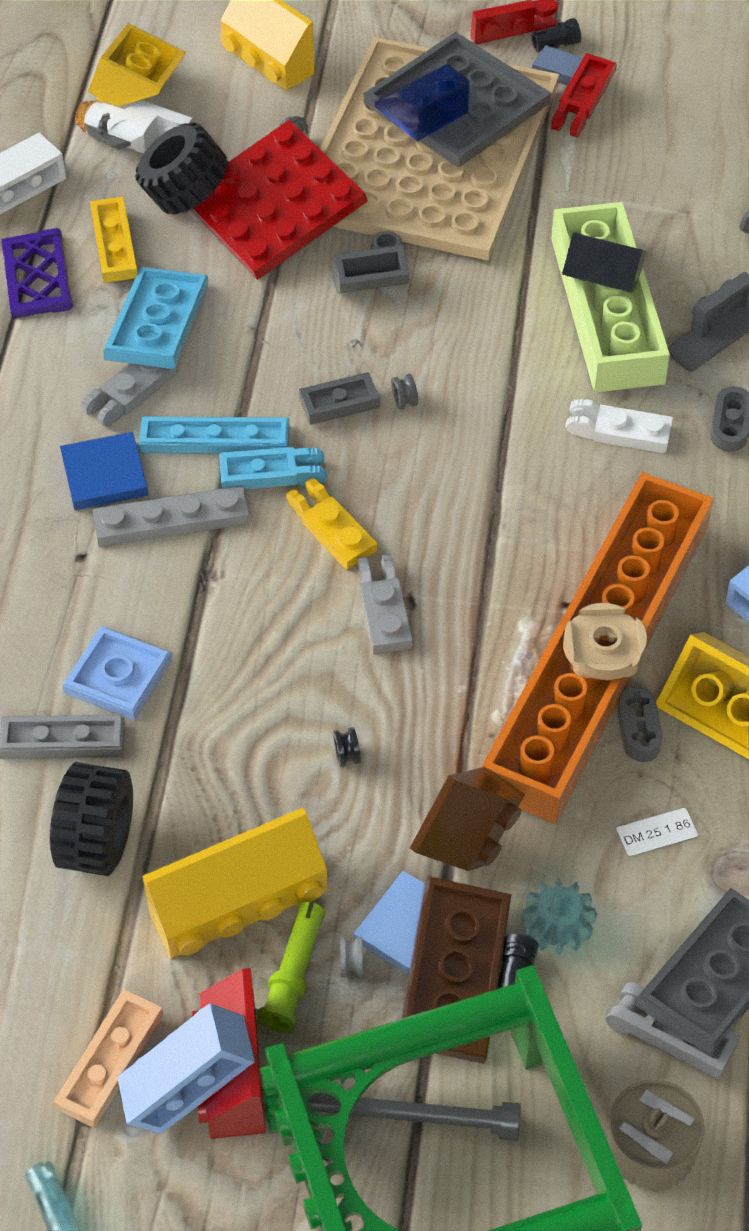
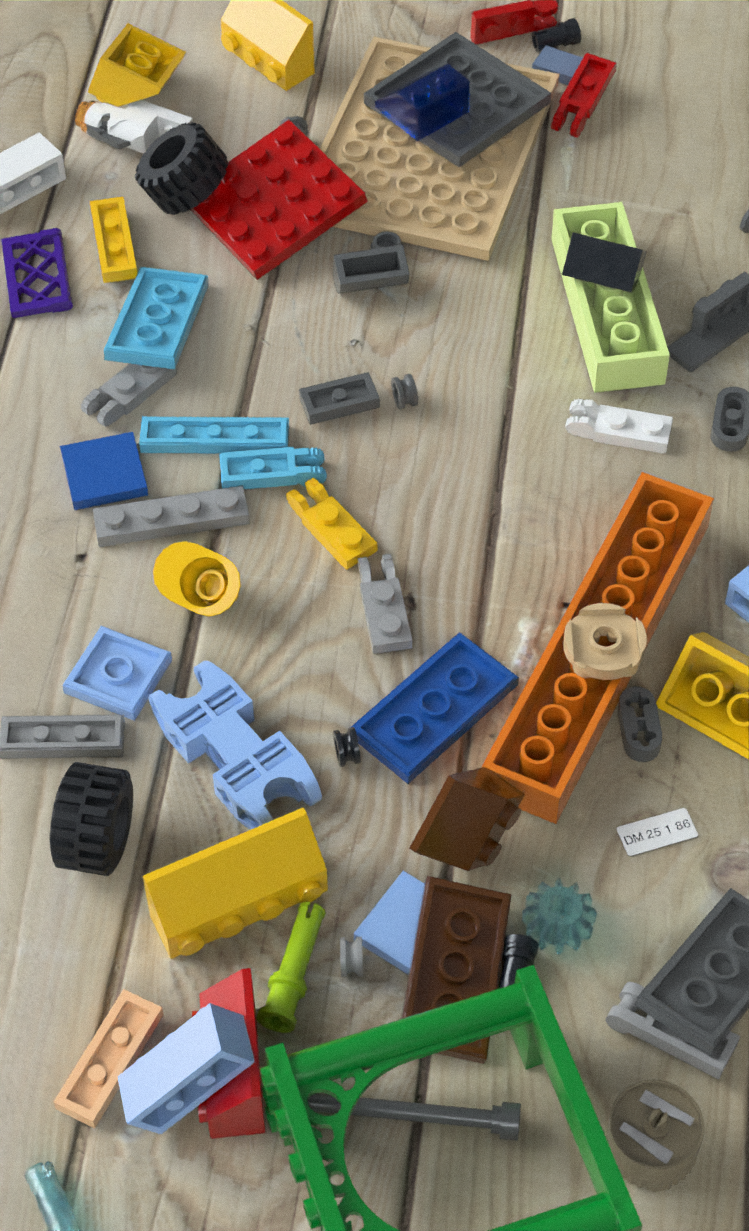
none -> light blue piece [148,660,322,830]
none -> yellow piece [153,541,241,617]
none -> blue tile [351,632,519,784]

